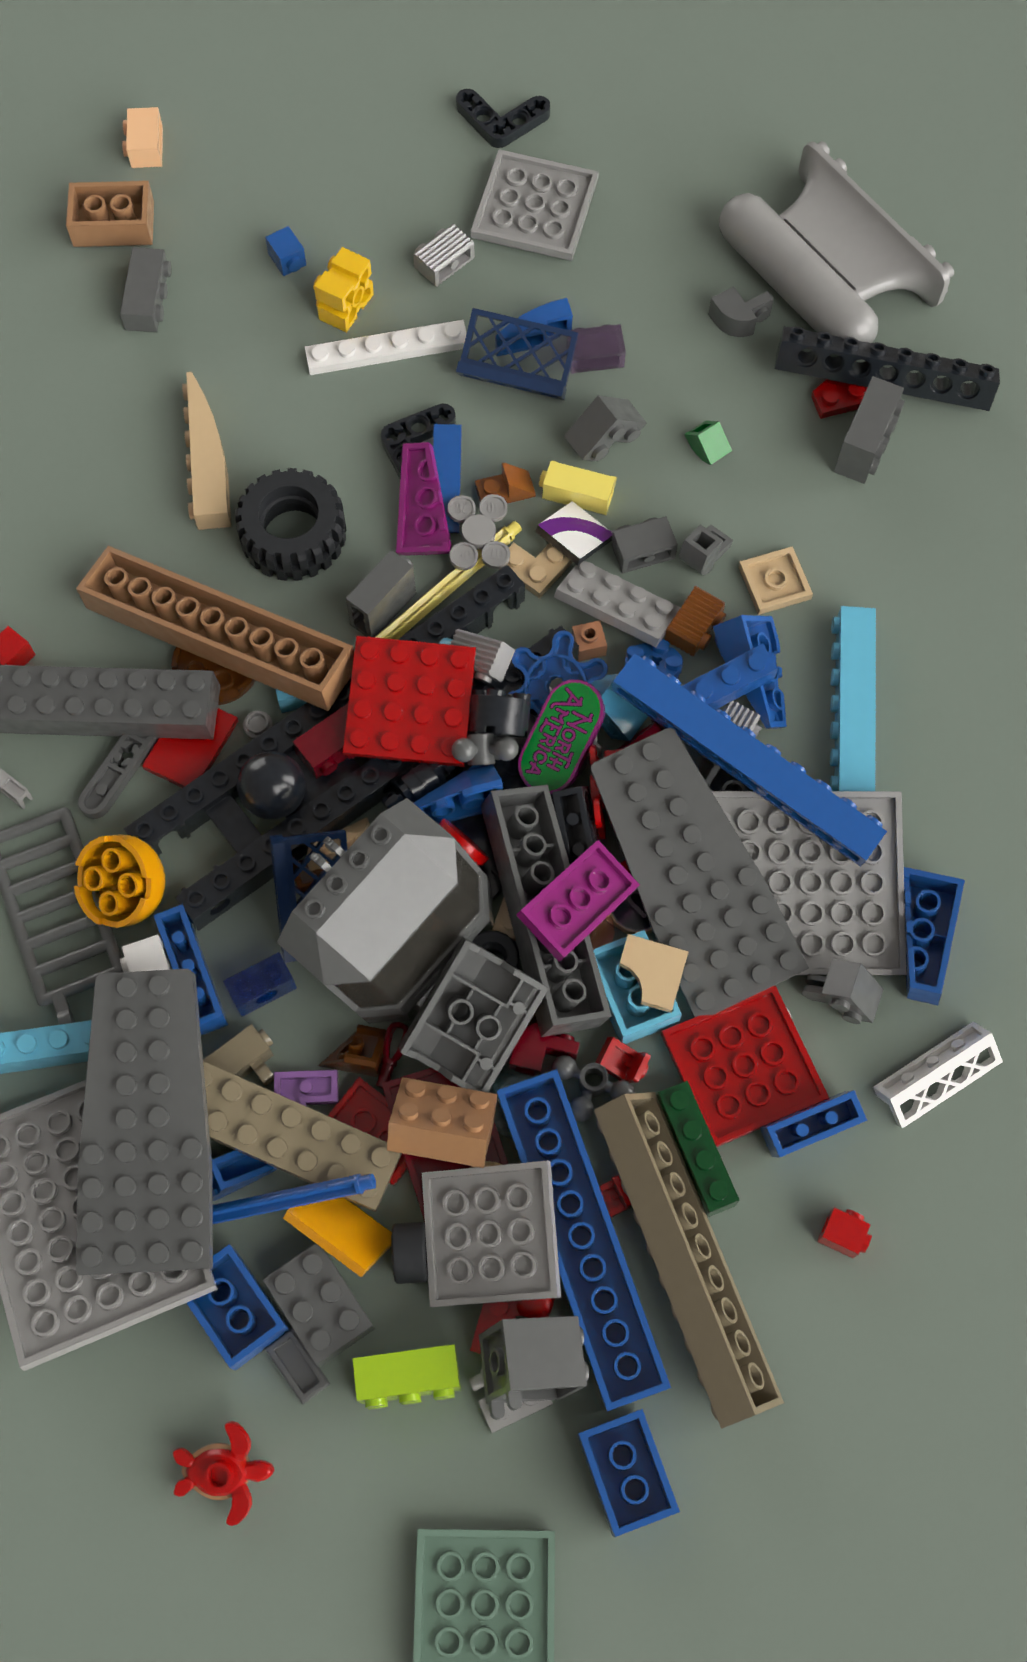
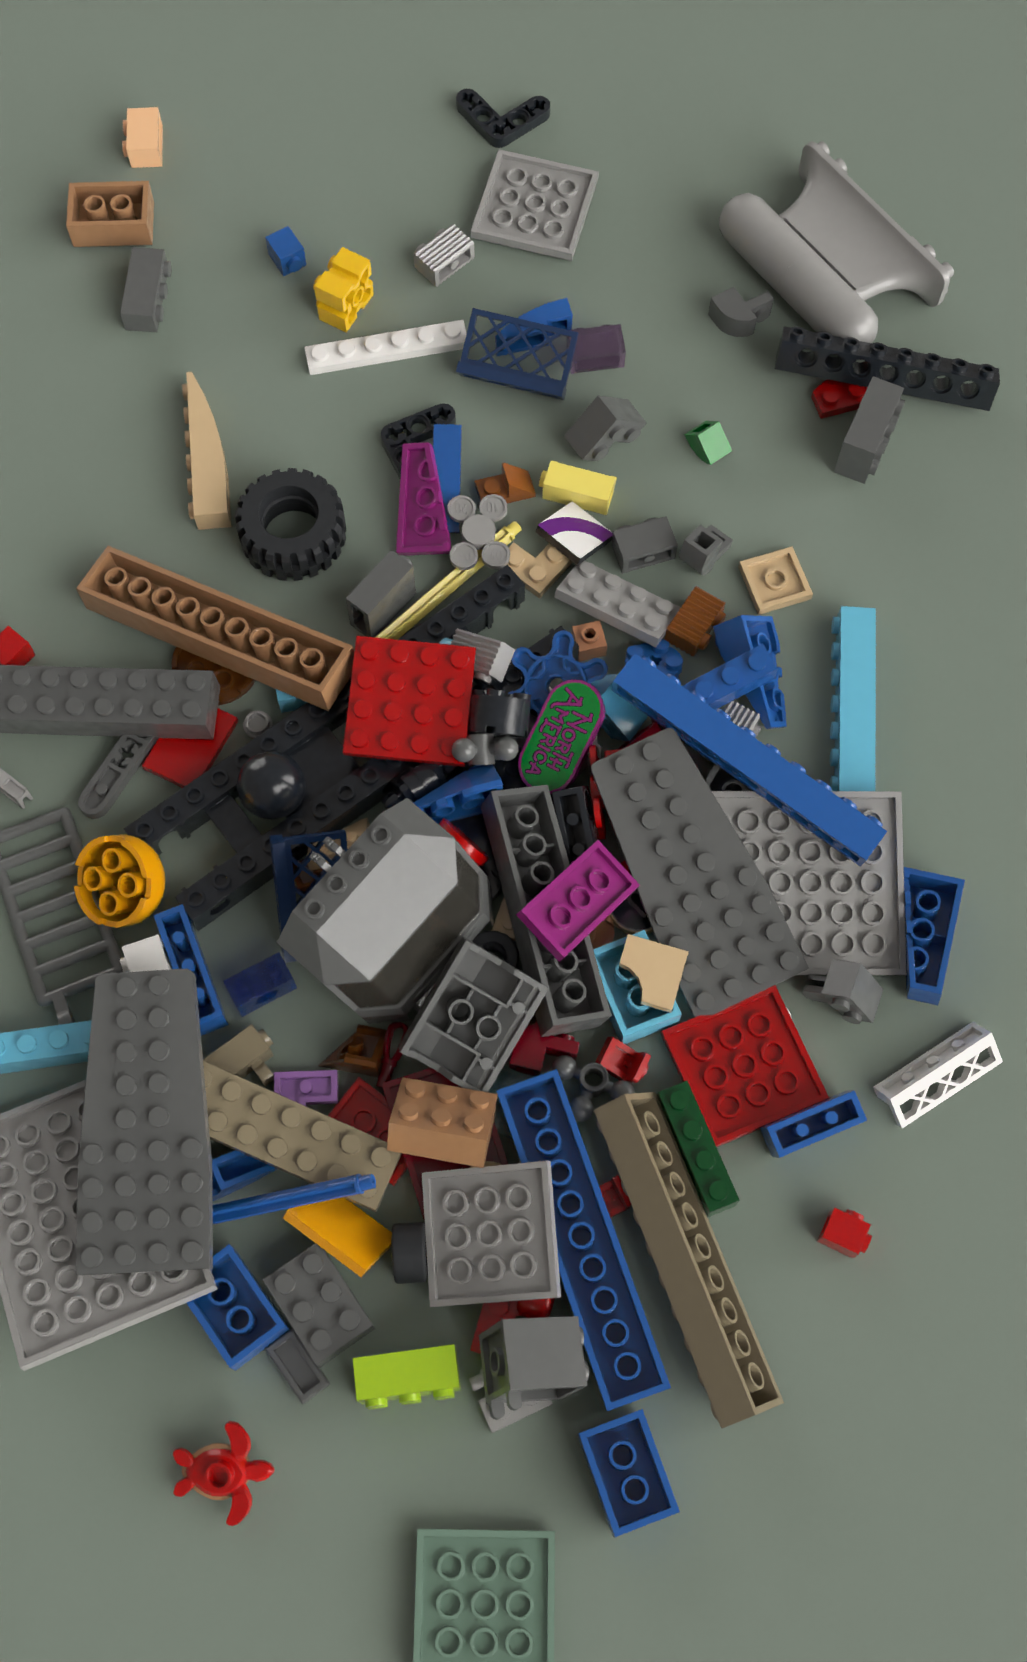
dark red brick [292,704,355,779] -> none

